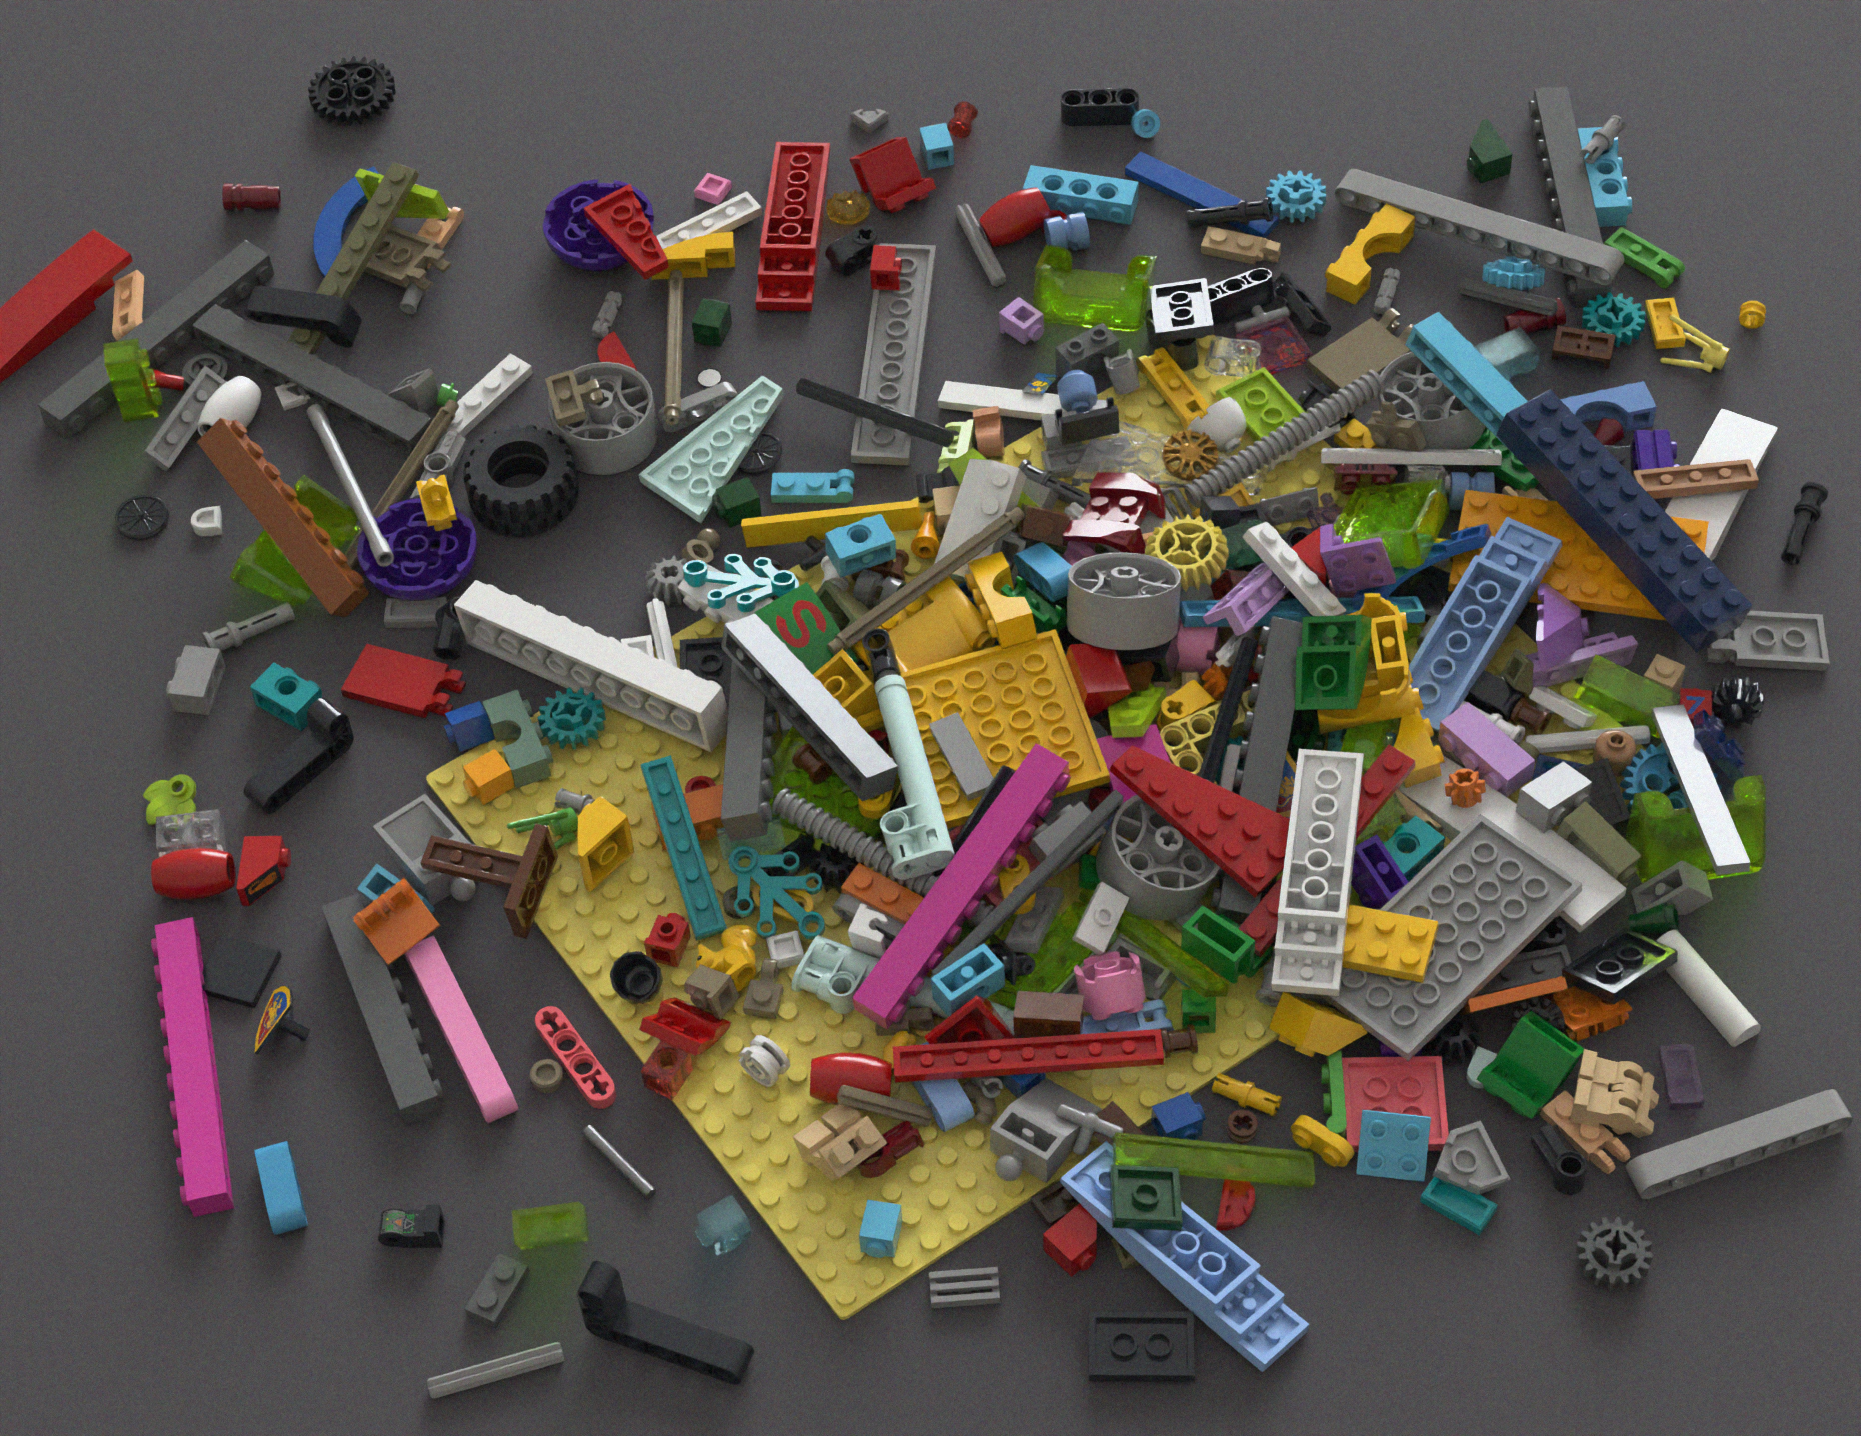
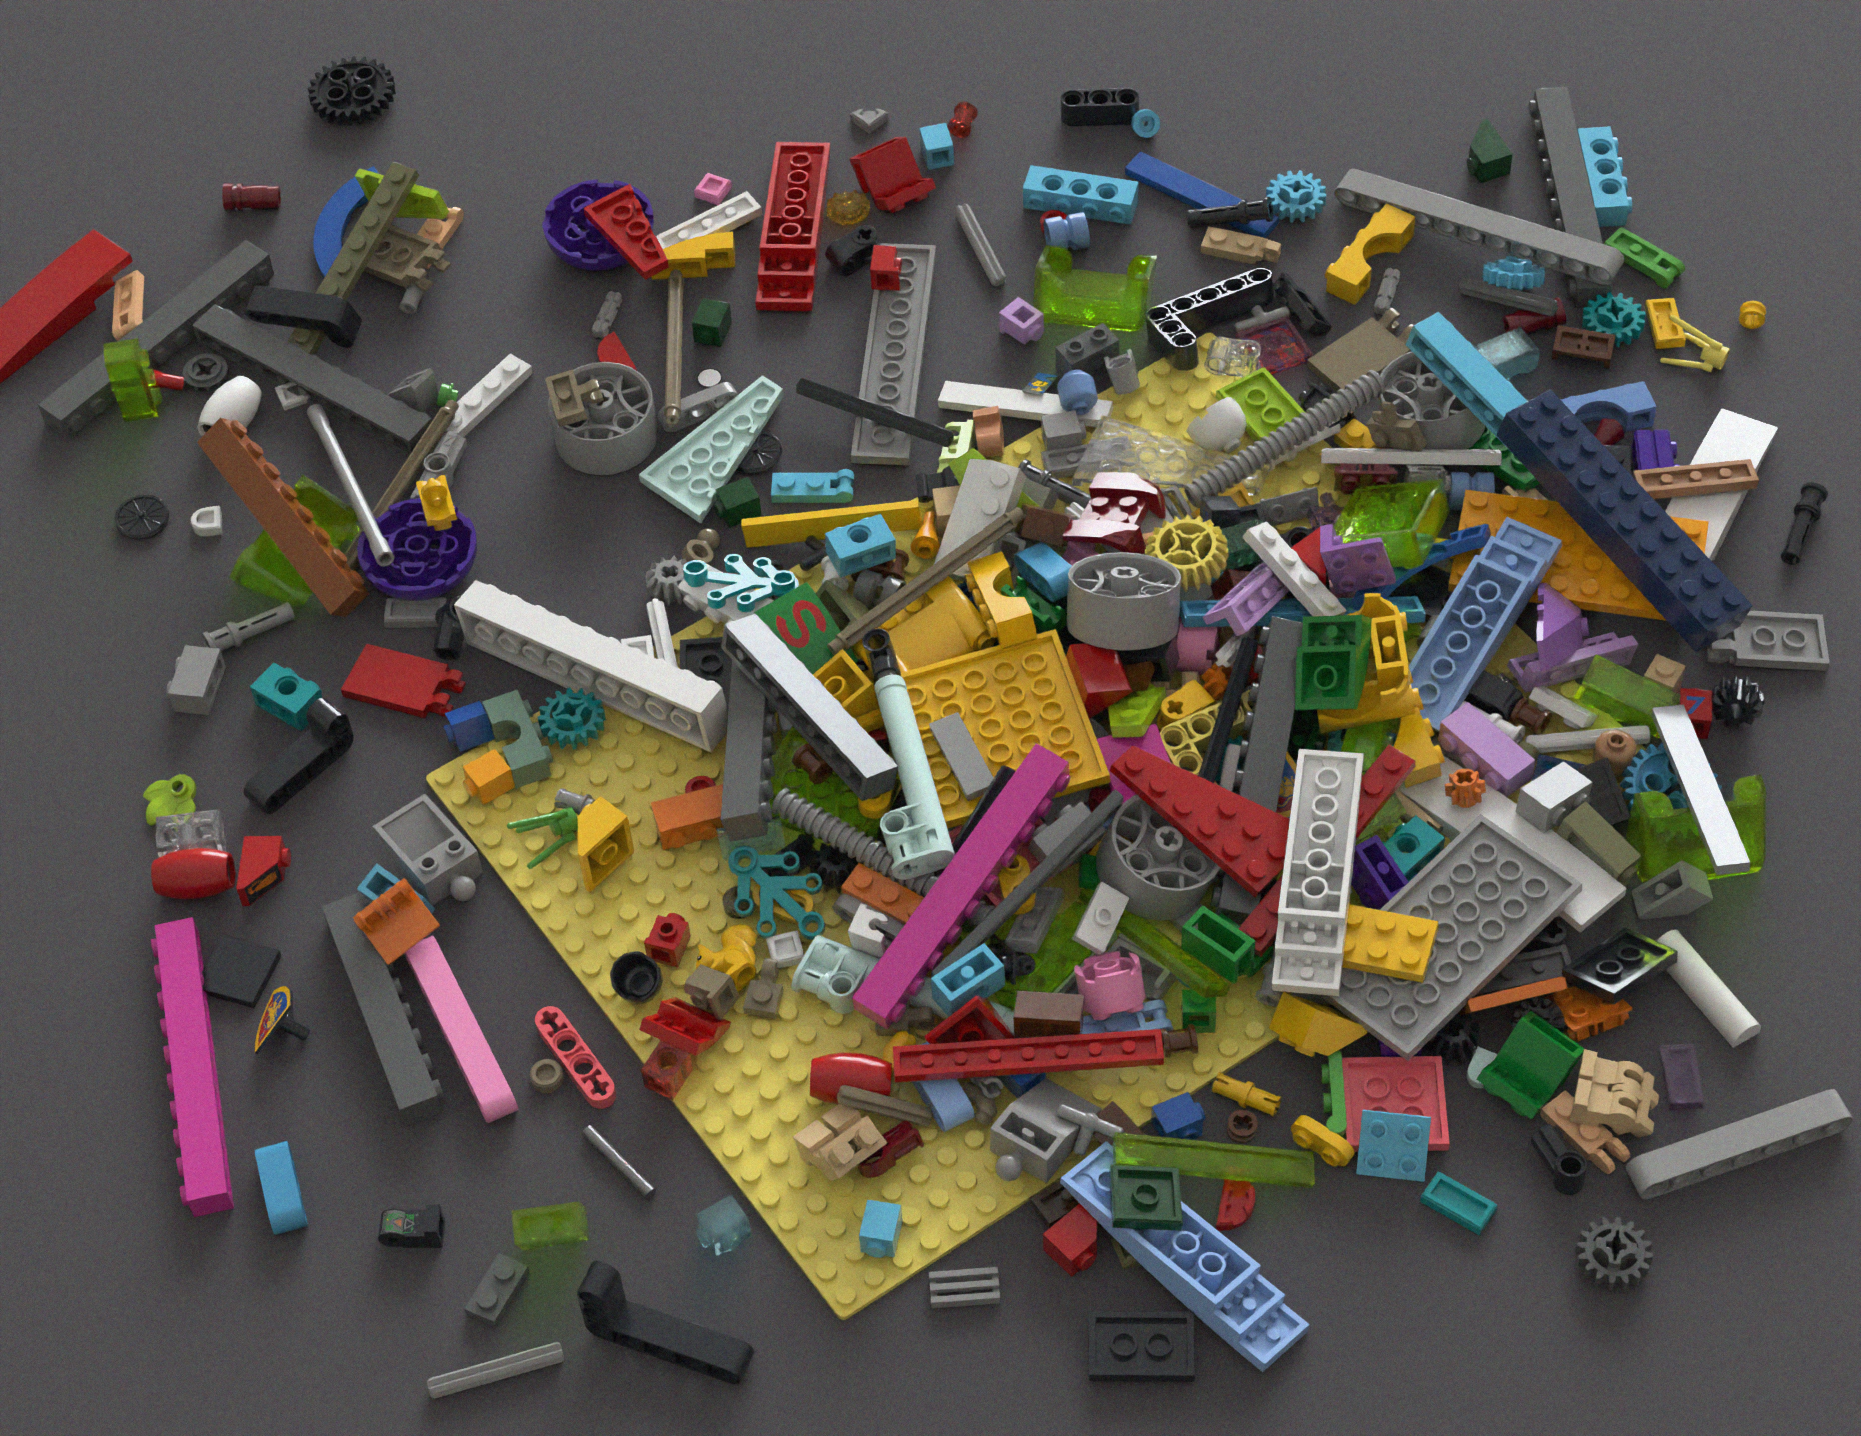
light grey plate [142,366,227,471] -> none
reddish brown piece [420,823,558,939] -> none
black tyre [463,425,579,537] -> none
teal tile [640,755,727,941] -> none
white wheel [738,1035,790,1087] -> none
red piece [978,187,1052,247] -> none
black hinge [1055,397,1120,446] -> none
yellow plate [1136,347,1210,430] -> none
plate [1149,278,1214,343] -> none
pearl gold wheel [1162,429,1218,481] -> none
light grey plate [1433,1120,1511,1195] -> none
olive slope [1501,649,1534,695] -> none
light grey pin [1580,115,1626,164] -> none
dark green cone [1628,902,1680,934] -> none
clear blue plate [1694,709,1746,784] -> none

